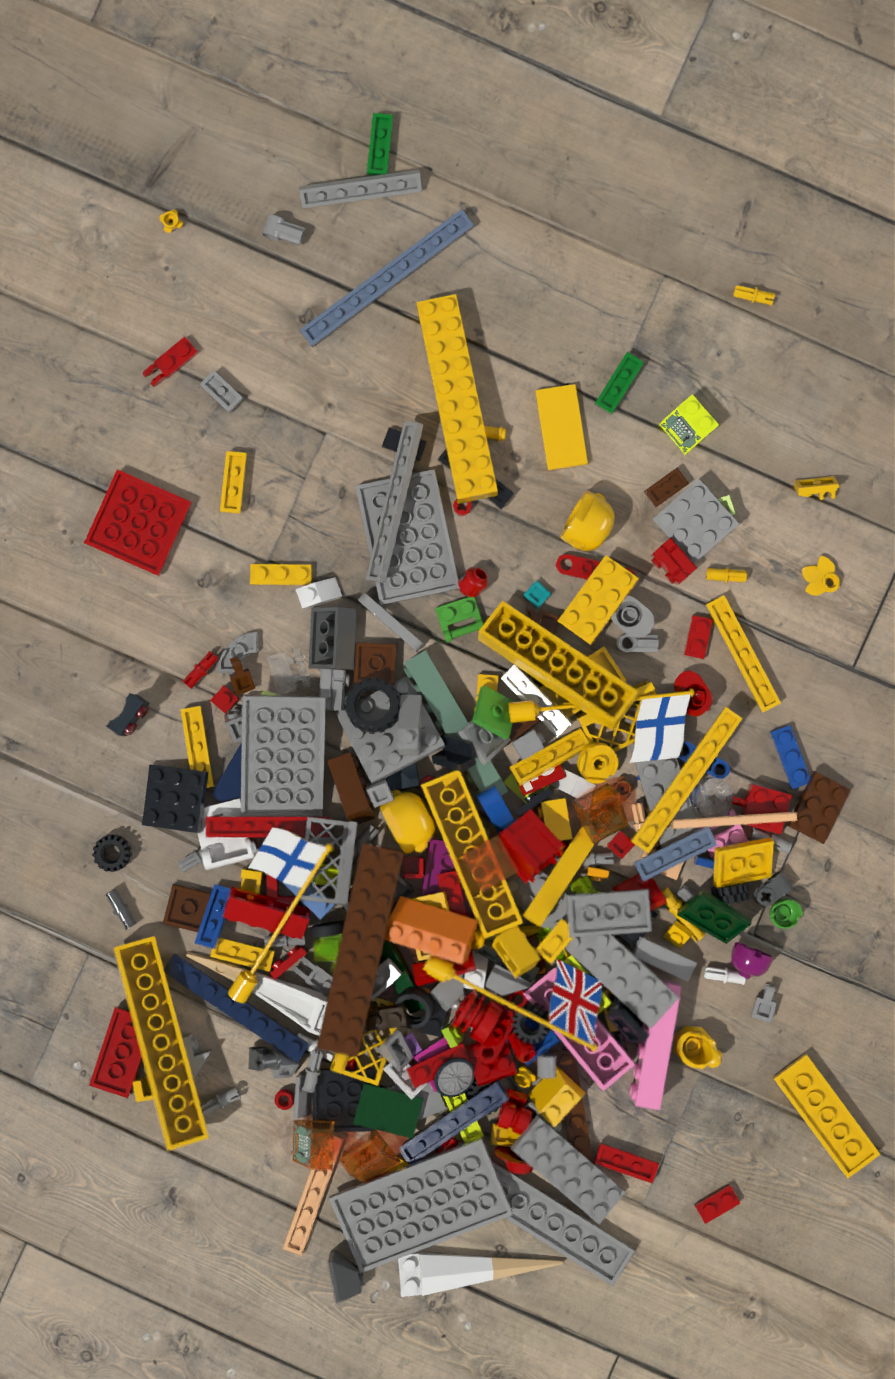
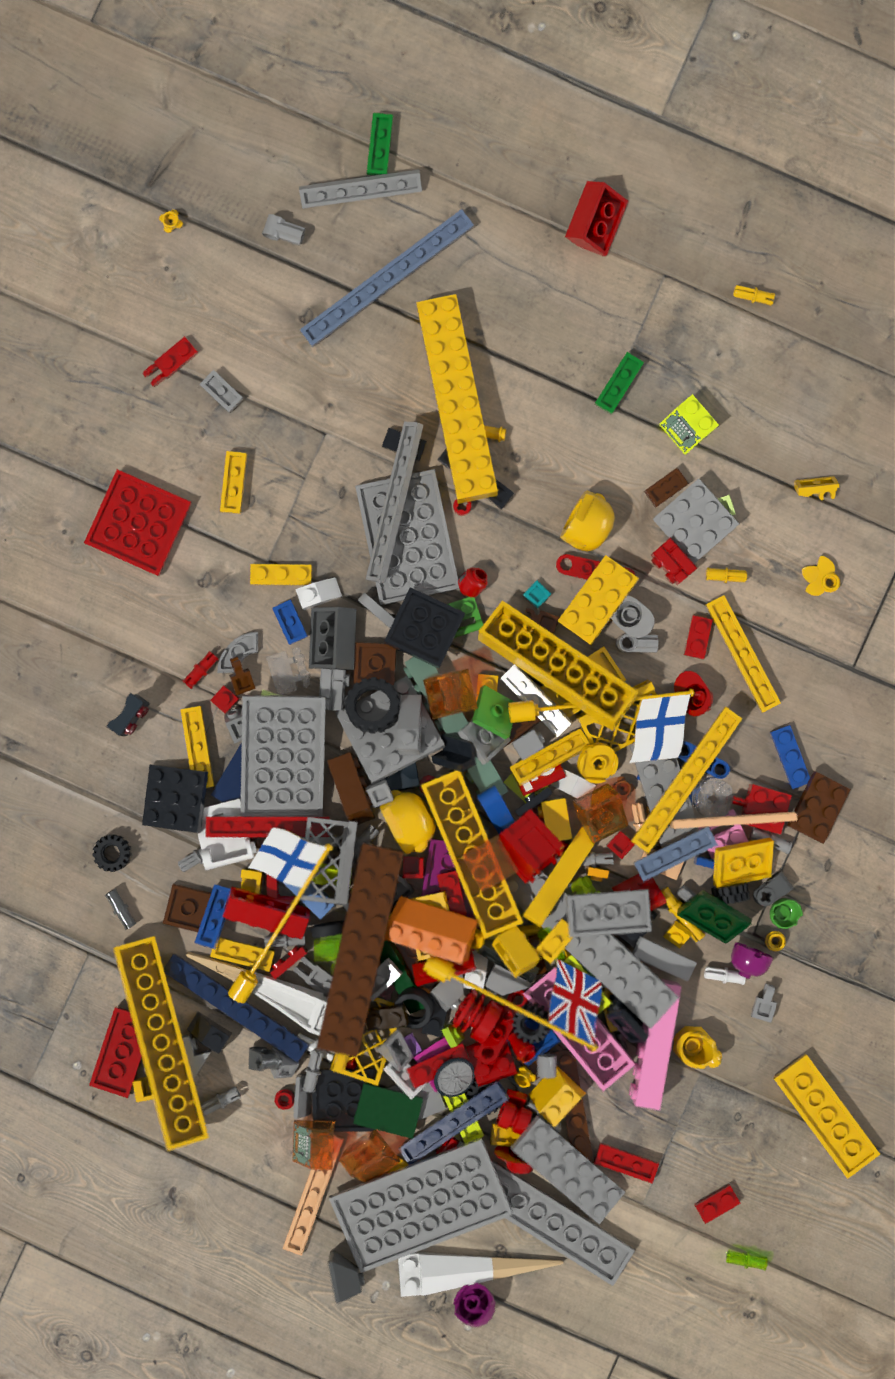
yellow tile [535,384,588,471] -> none
none -> black slope [187,1011,232,1054]
none -> blue plate [272,599,308,645]
none -> black plate [384,587,465,669]
none -> clear orange slope [423,669,478,720]
none -> magenta cylinder [453,1283,496,1327]
none -> red slope [565,181,628,257]
none -> clear neon green axle [726,1251,768,1271]
none -> yellow plate [765,931,786,952]

